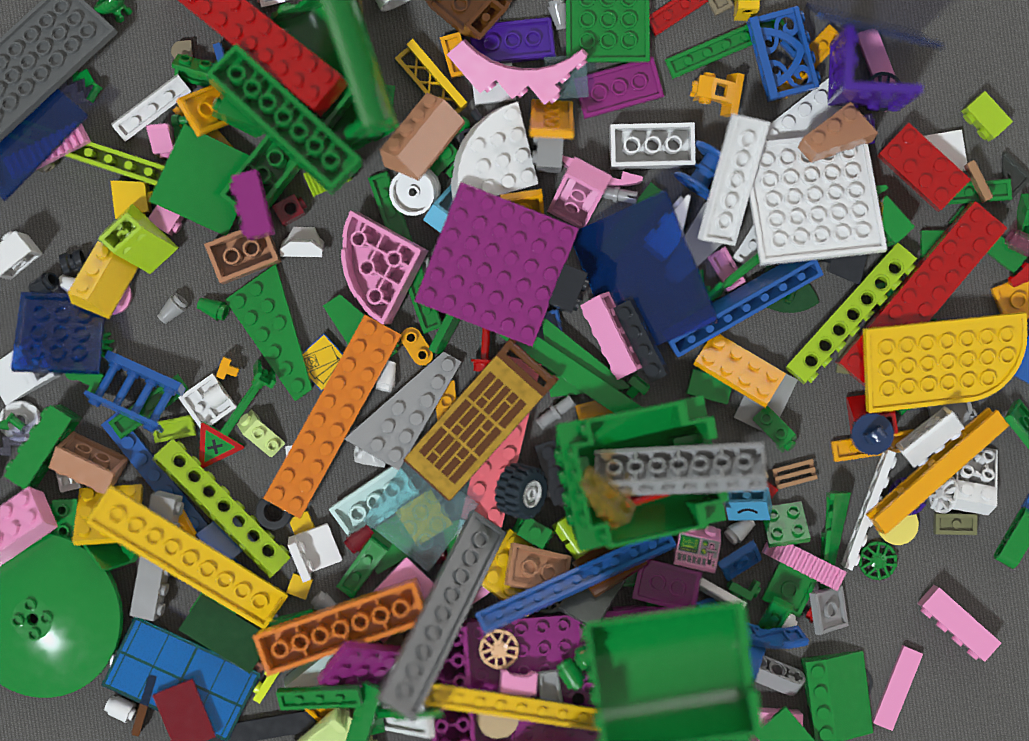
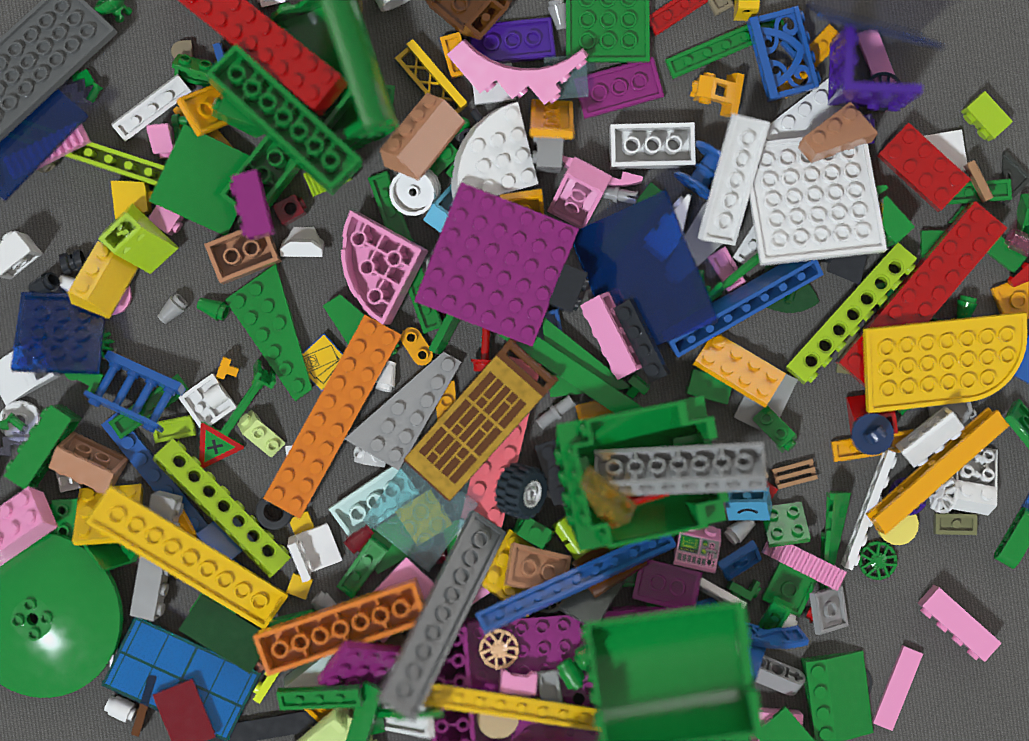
none -> green cone [956,295,978,319]

